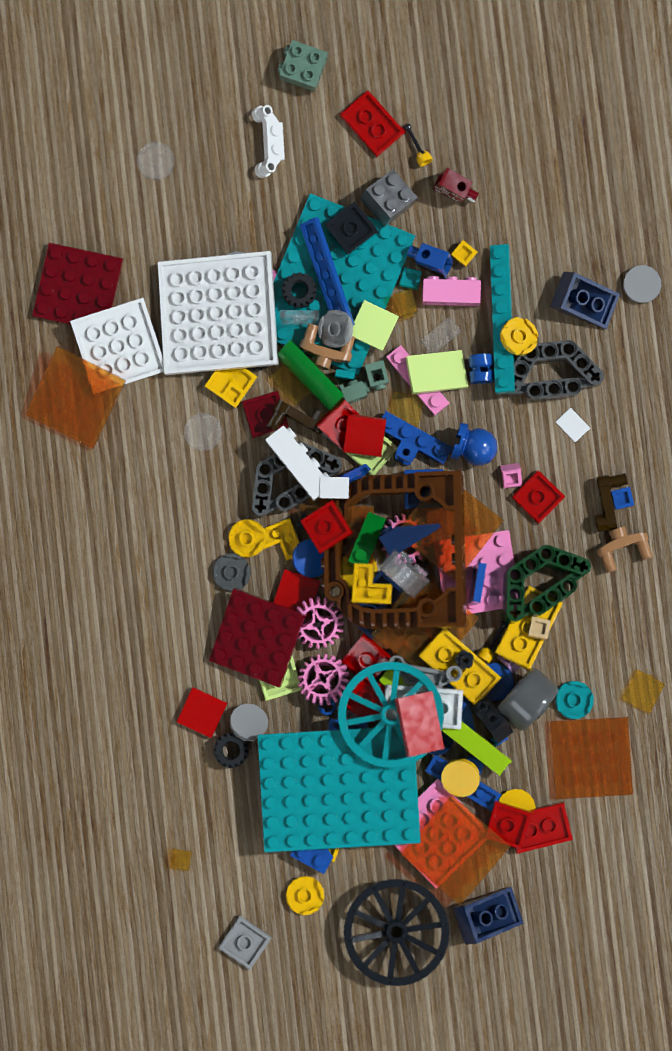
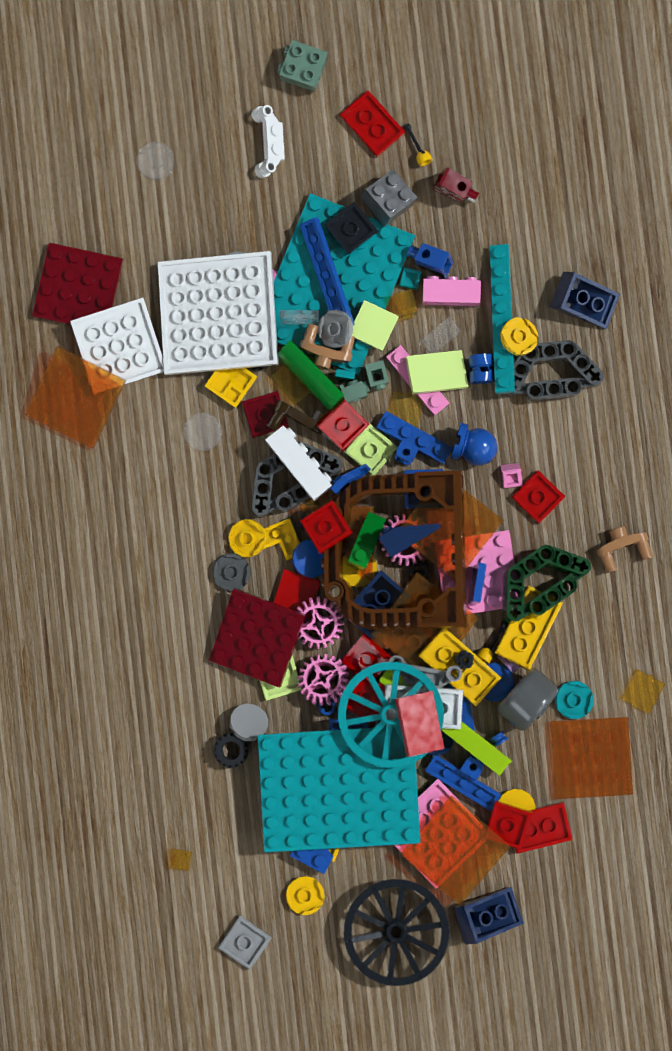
red tile [177,687,228,738] -> none
black tyre [282,272,316,309] -> none
white sticker [320,477,349,499] -> none
red tile [343,414,386,457] -> none
yellow tile [351,563,392,604] -> none
clear brick [379,550,430,597] -> none
yellow tile [441,759,480,797] -> none
yellow plate [451,240,478,268] -> none
black brick [471,696,514,744] -> none
tan tile [528,616,551,641] -> none
white sticker [556,408,590,442] -> none
dark brown beam [595,473,628,532] -> none
blue plate [611,487,634,510] -> none
light grey tile [623,265,661,304] -> none

